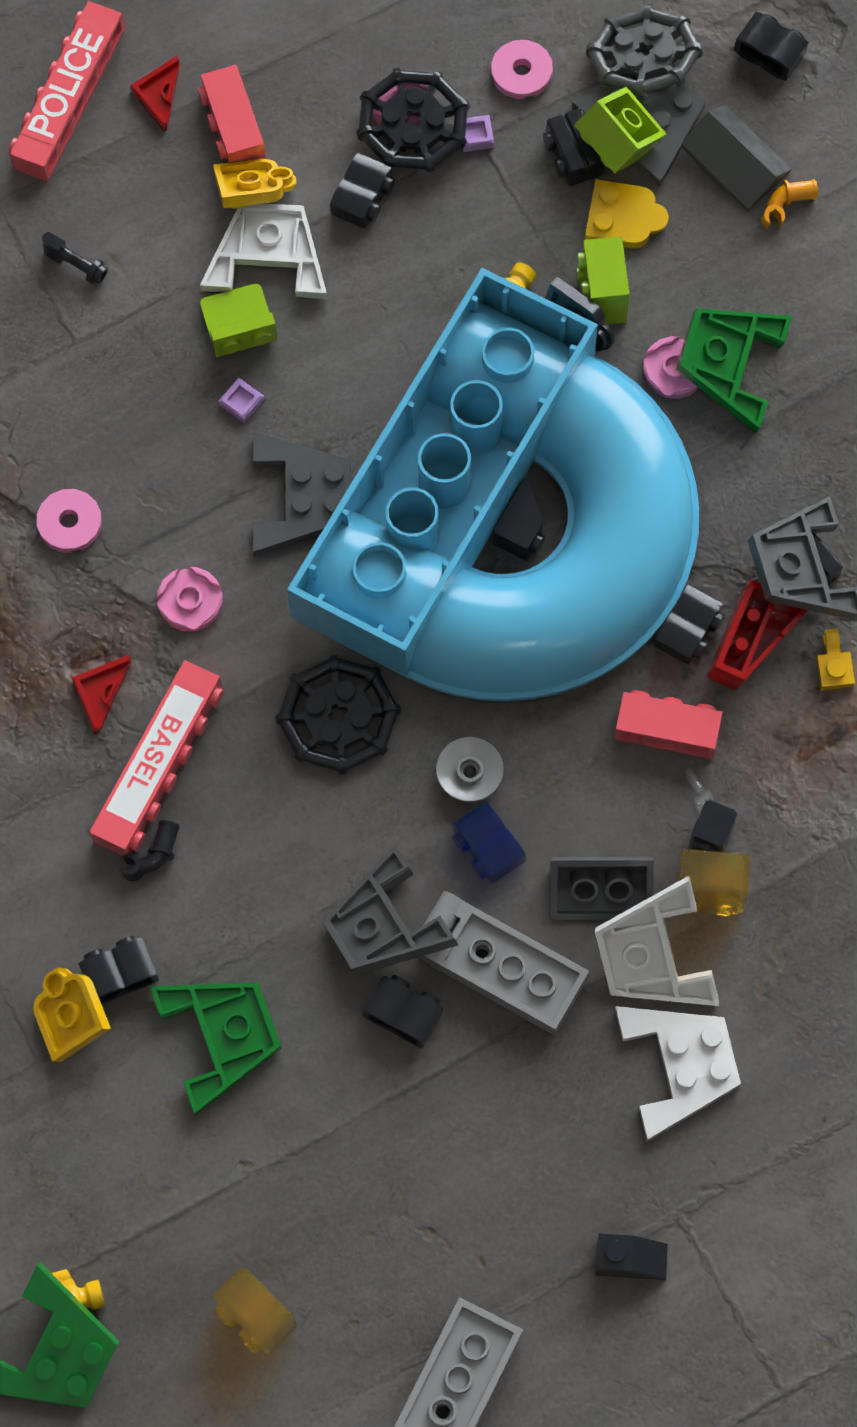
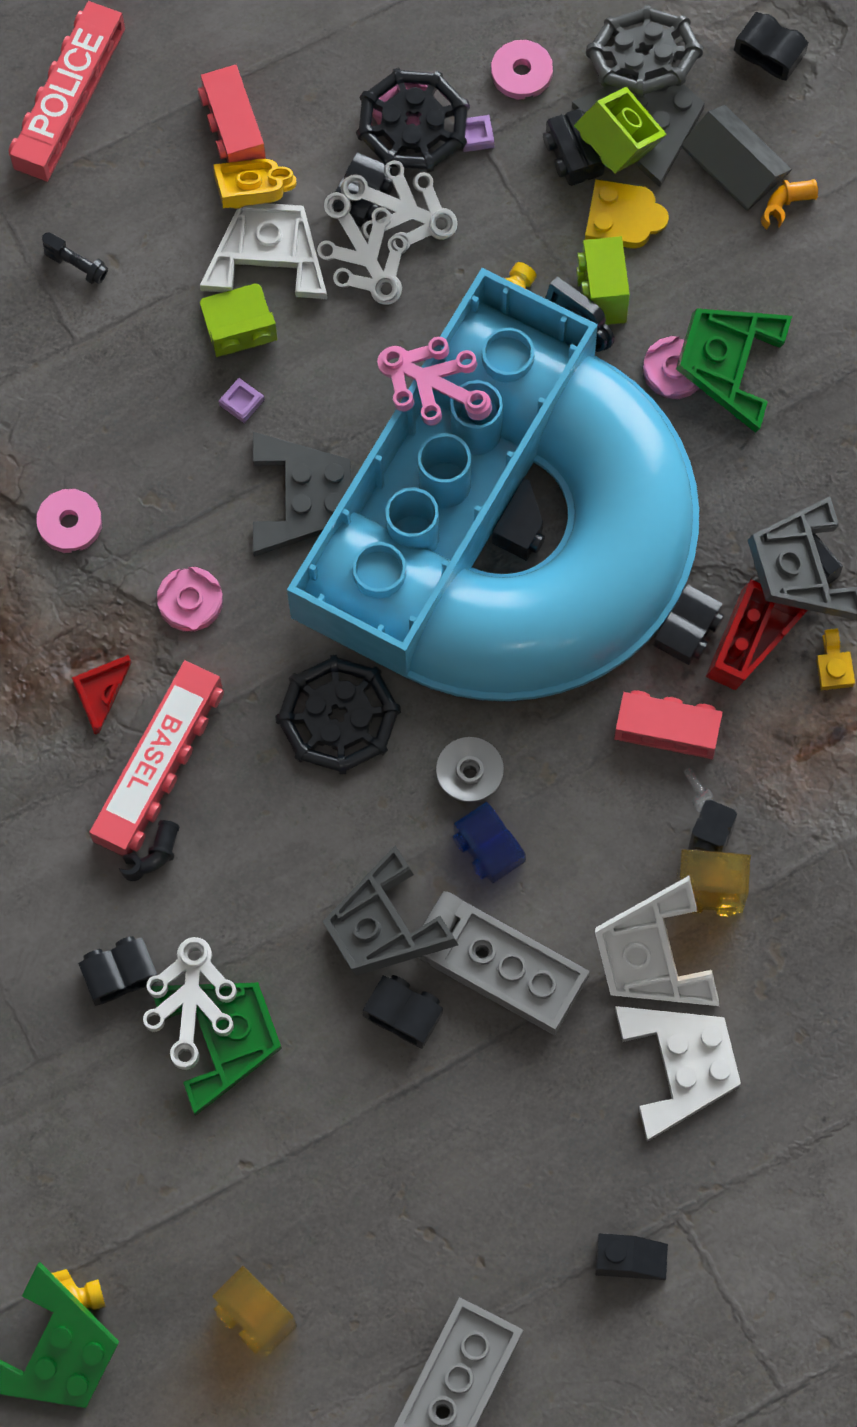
yellow plate [33,968,111,1062] -> none
red tile [130,55,180,132] -> none
dark grey slope [550,857,654,920] -> none
none -> white plant [143,937,237,1070]
none -> white plant [317,192,408,305]
none -> white plant [341,160,457,251]
none -> bright pink plant [377,337,492,426]

